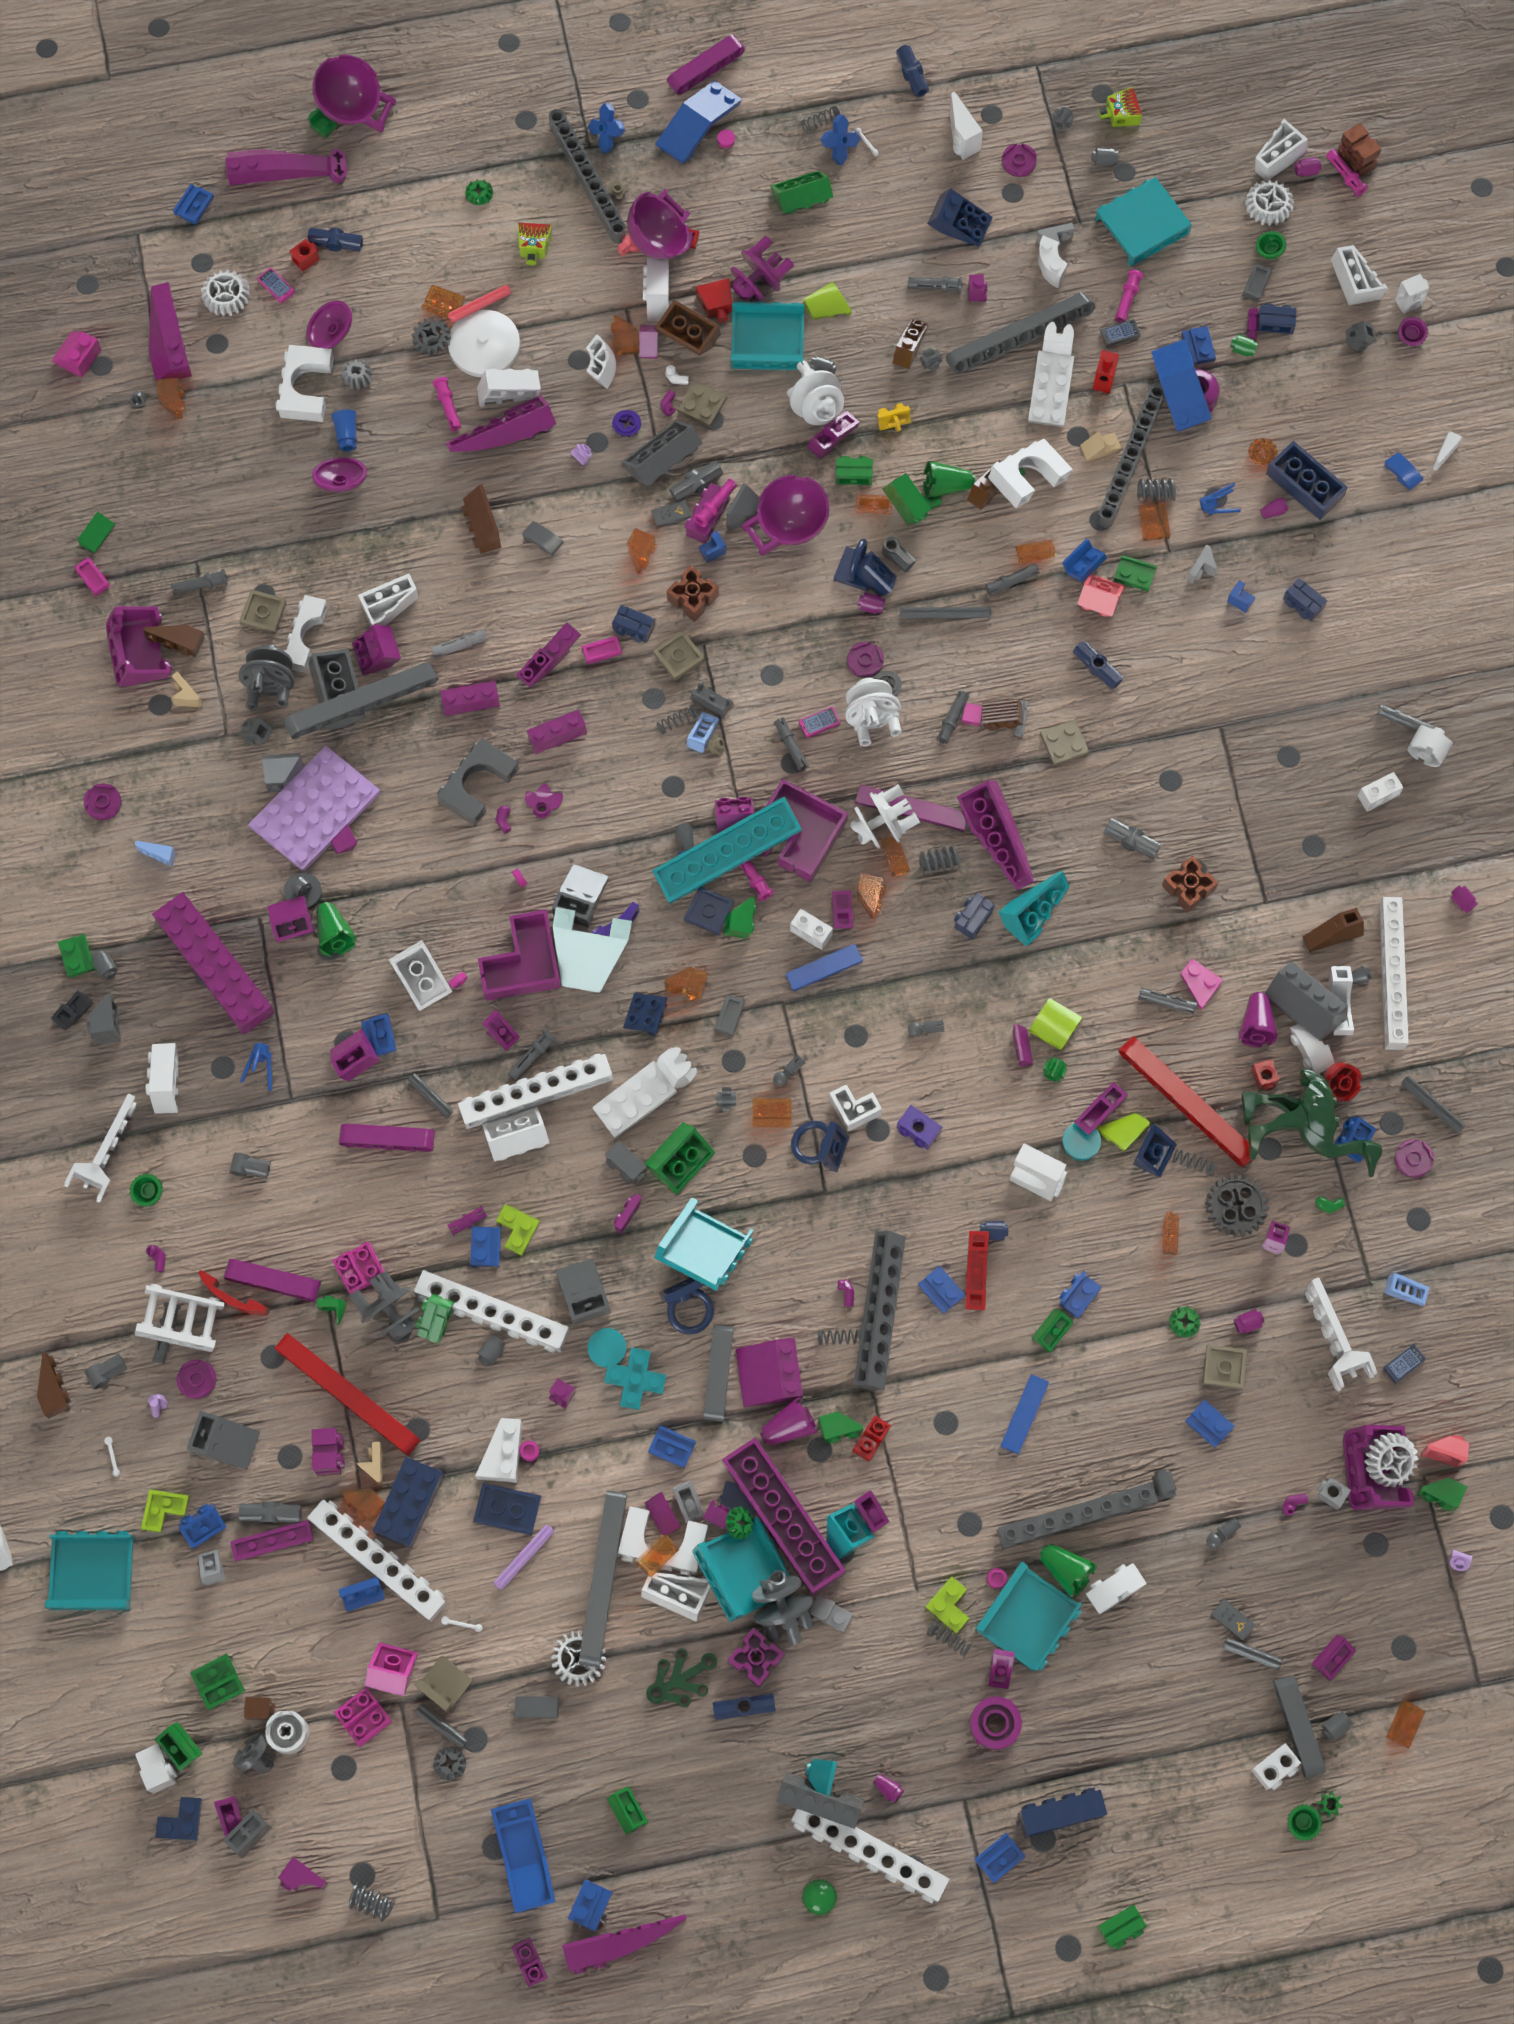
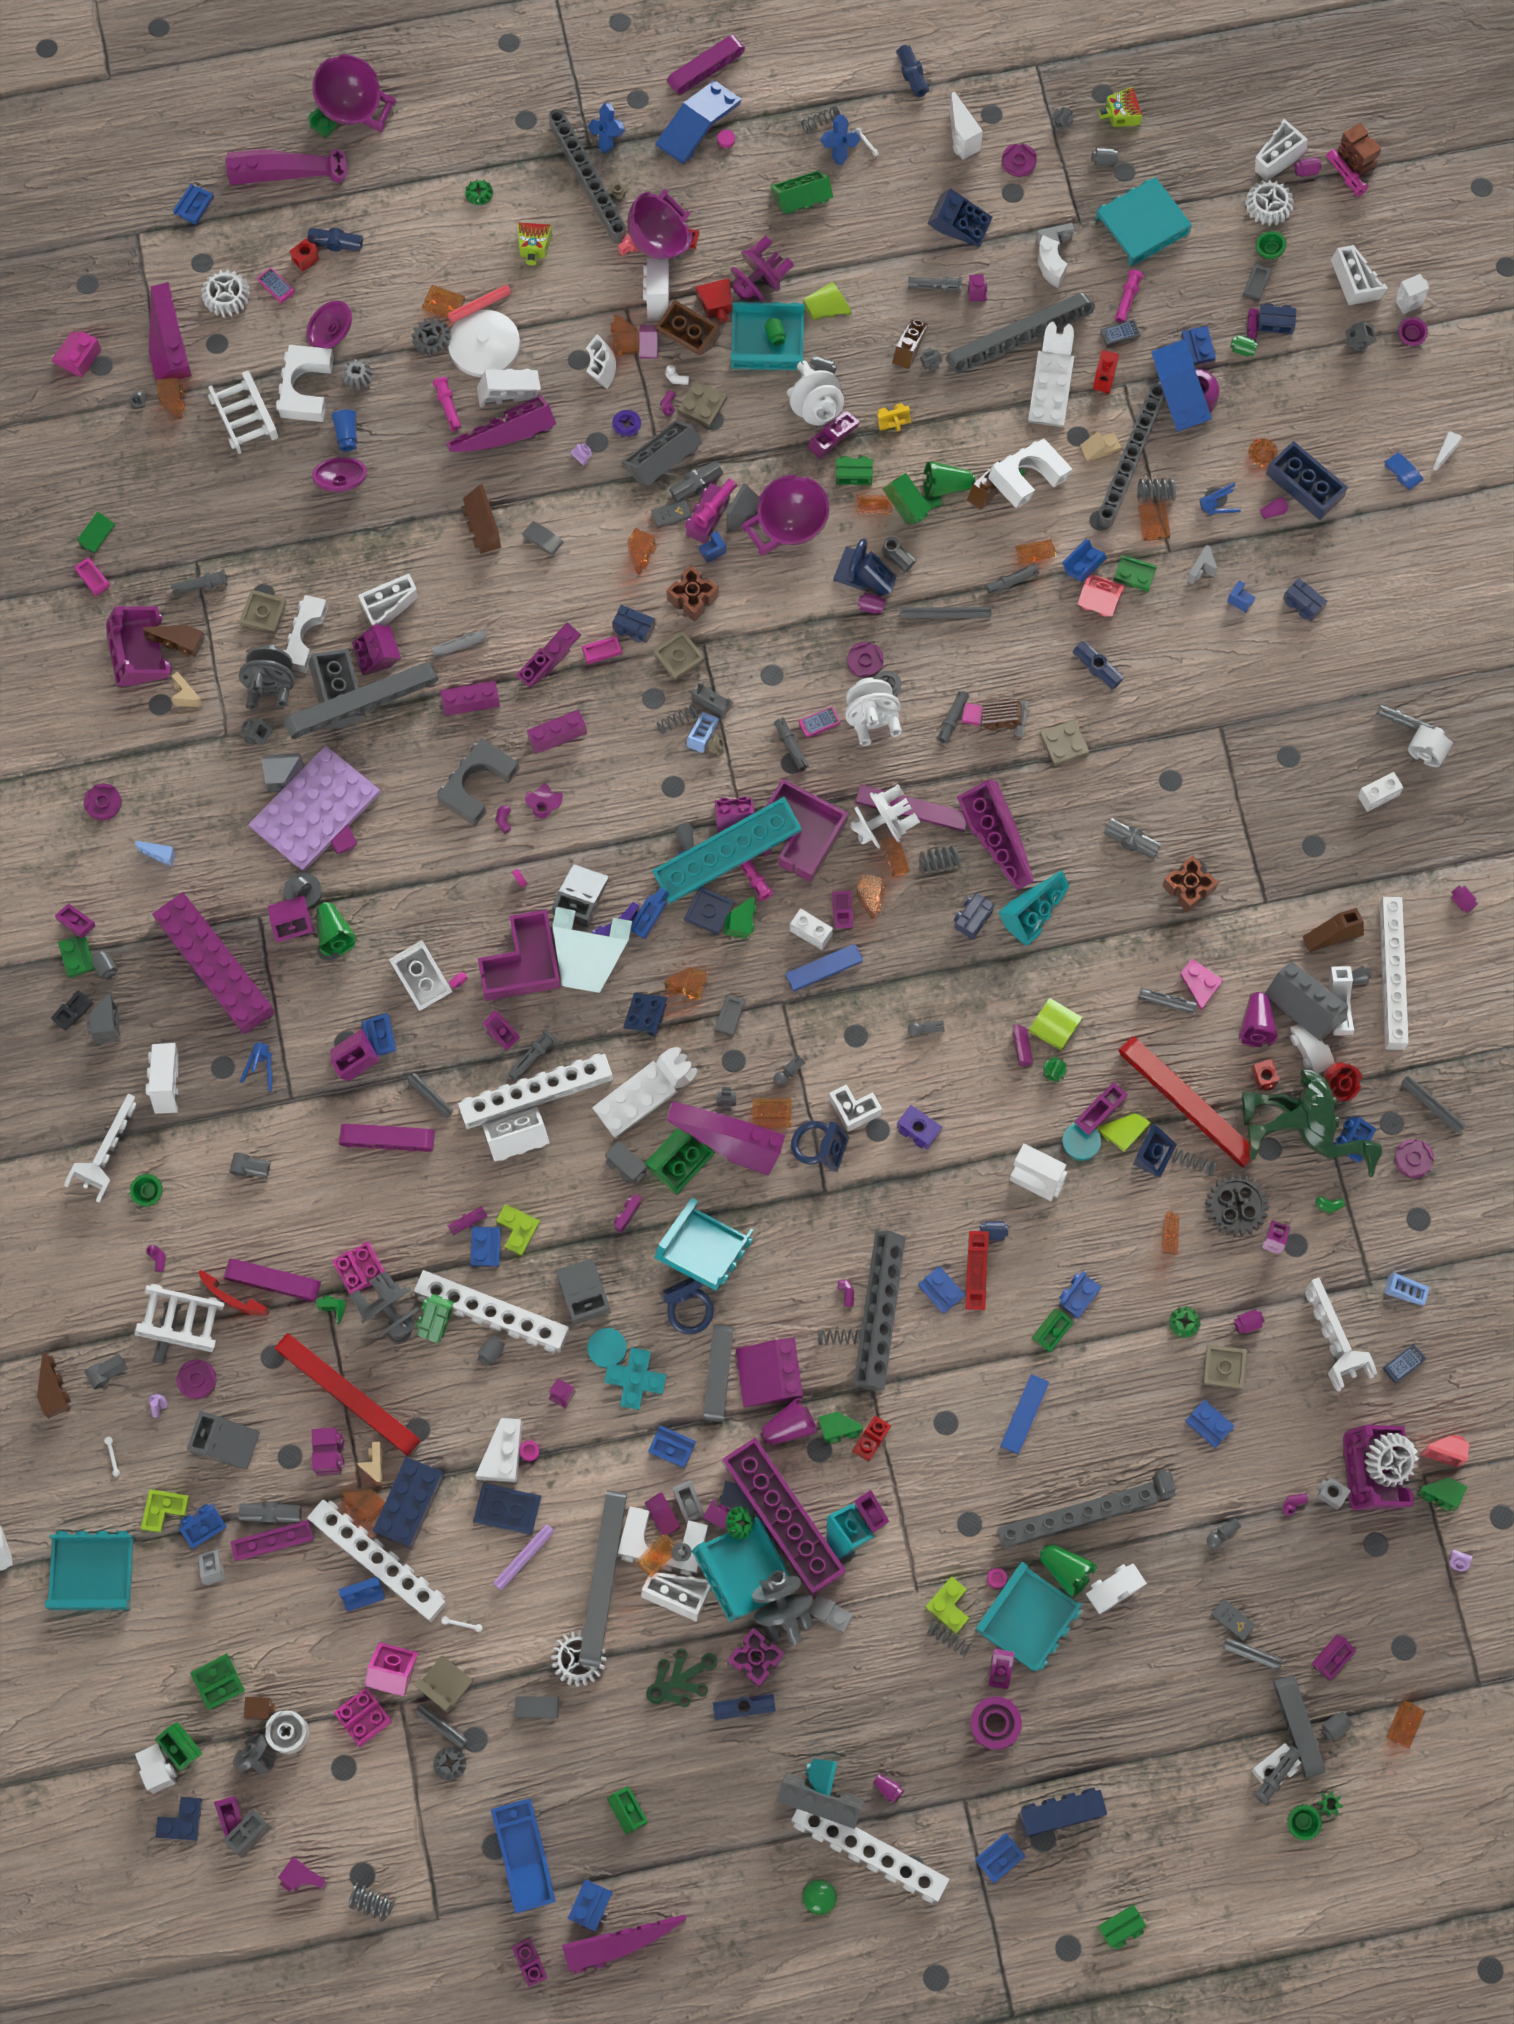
none -> magenta plate [55,903,96,938]
none -> white fence [208,370,279,454]
none -> blue hinge [631,887,669,939]
none -> magenta wedge [666,1101,785,1176]
none -> dark grey bush [671,1543,692,1561]
none -> green brick [764,318,786,346]
none -> dark grey pin [1253,1746,1301,1806]

